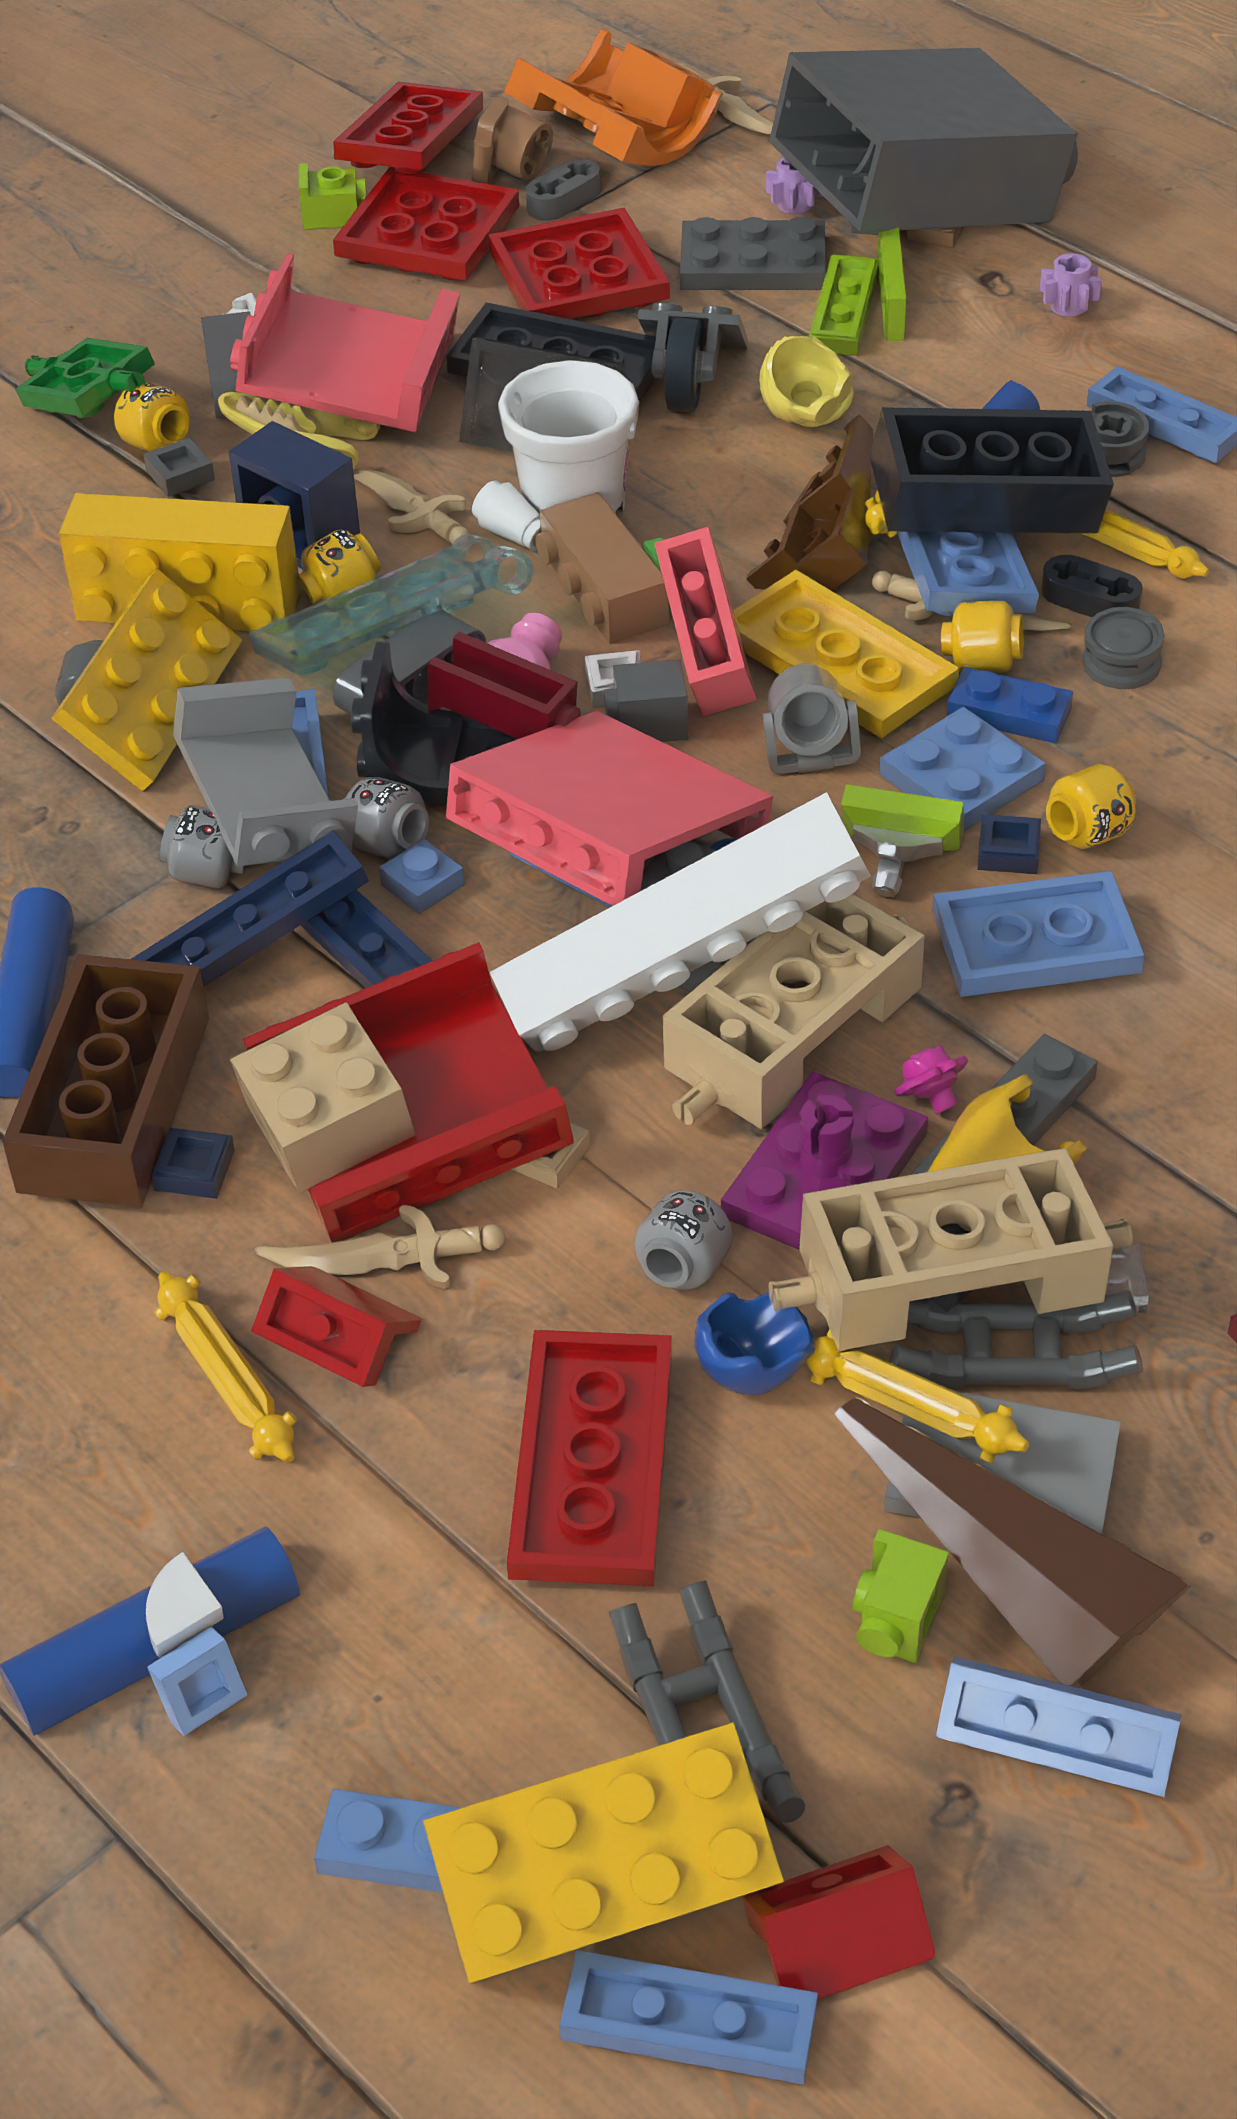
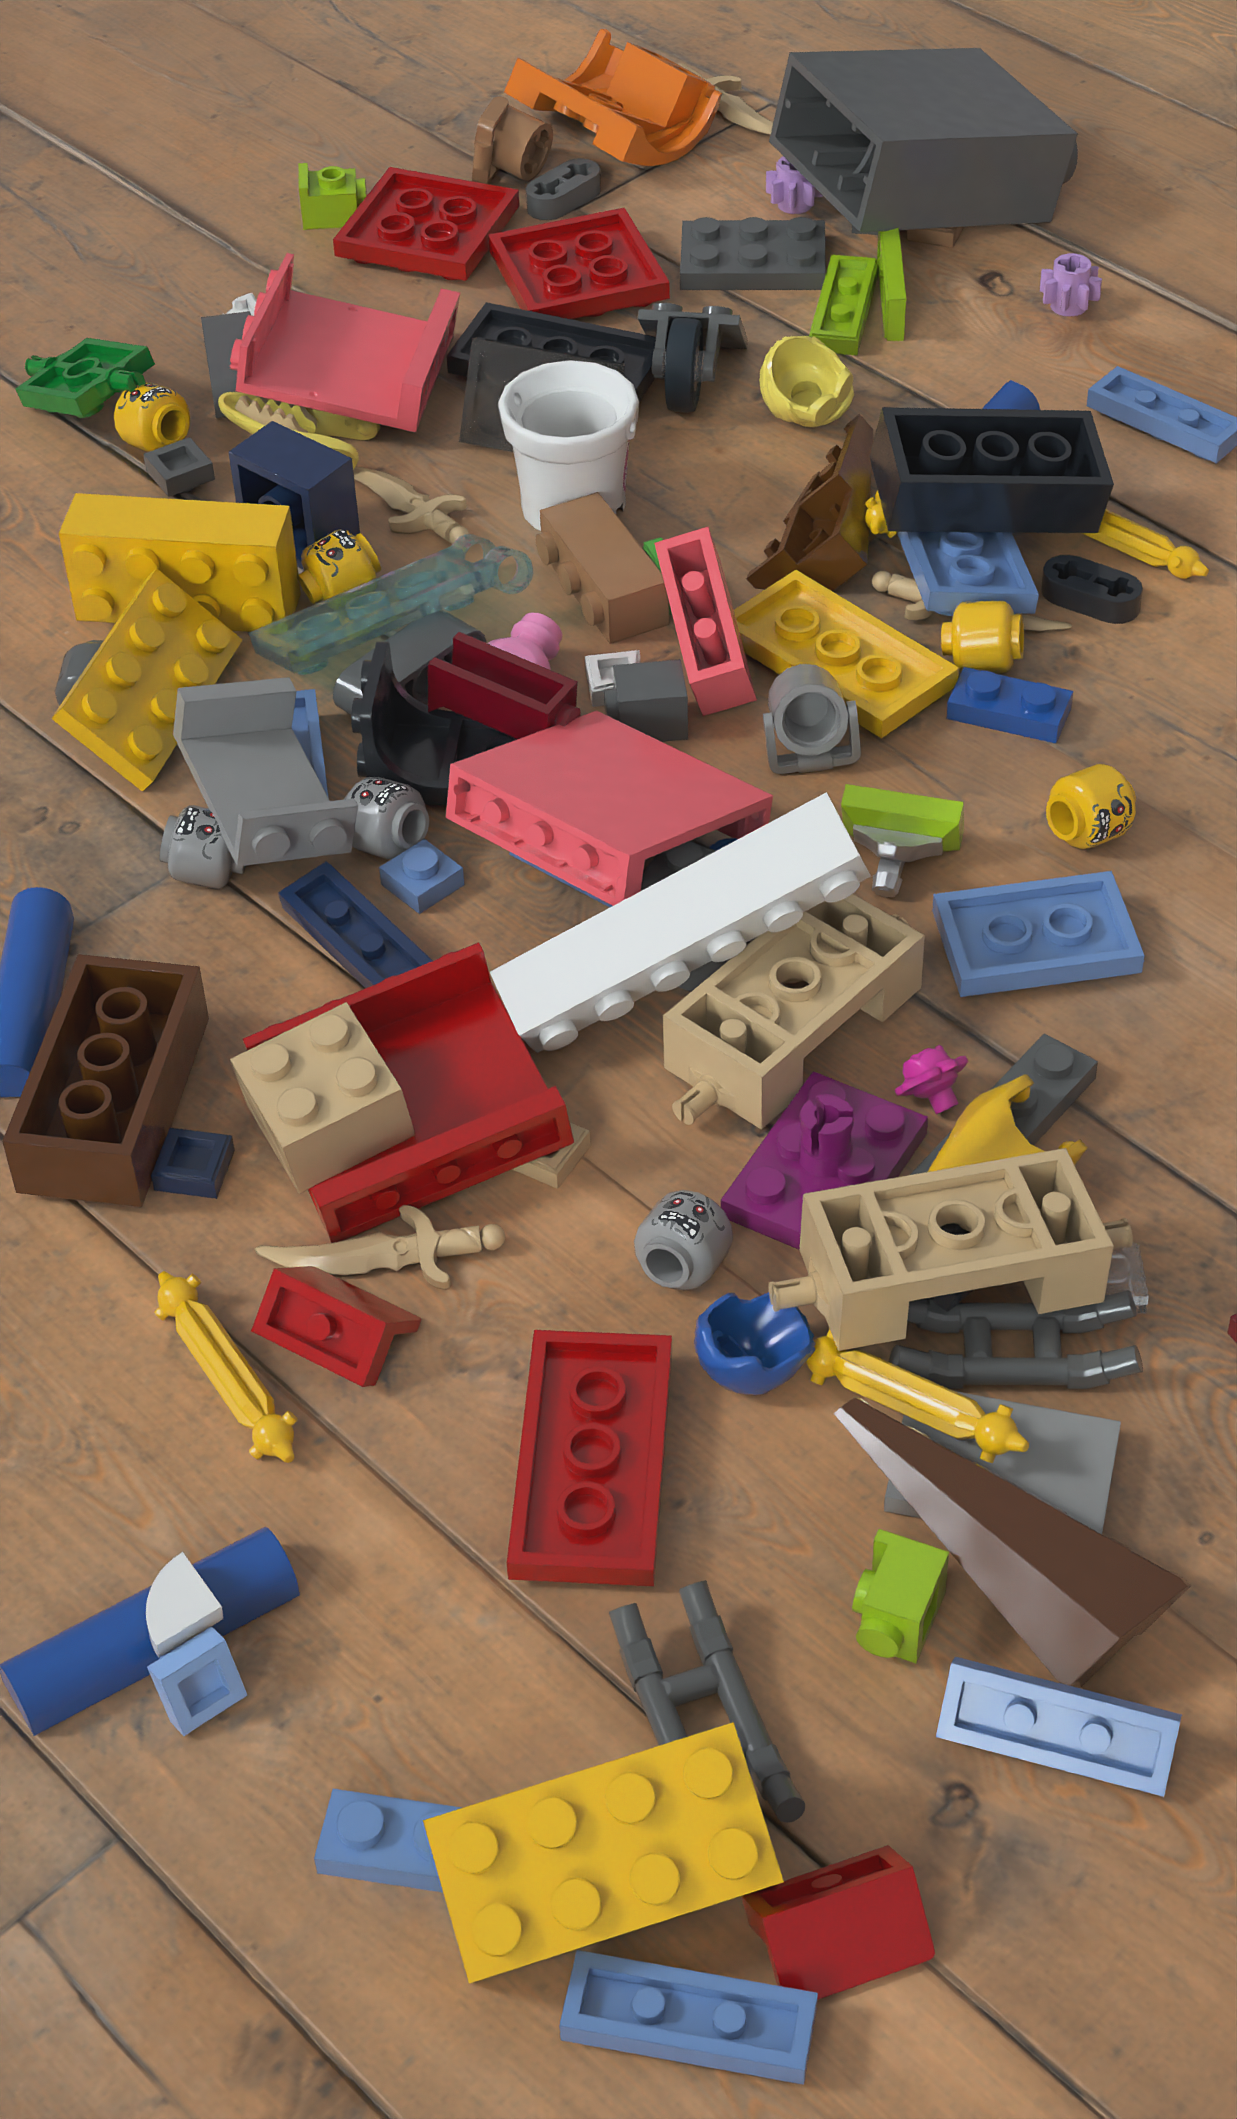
dark blue plate [131,830,369,987] -> none
red plate [333,81,483,174] -> none
white cone [472,480,541,551] -> none
medium blue plate [880,707,1045,831] -> none
dark blue tile [977,814,1041,874] -> none
dark grey wheel [1082,401,1149,477] -> none
dark grey wheel [1082,607,1165,689] -> none

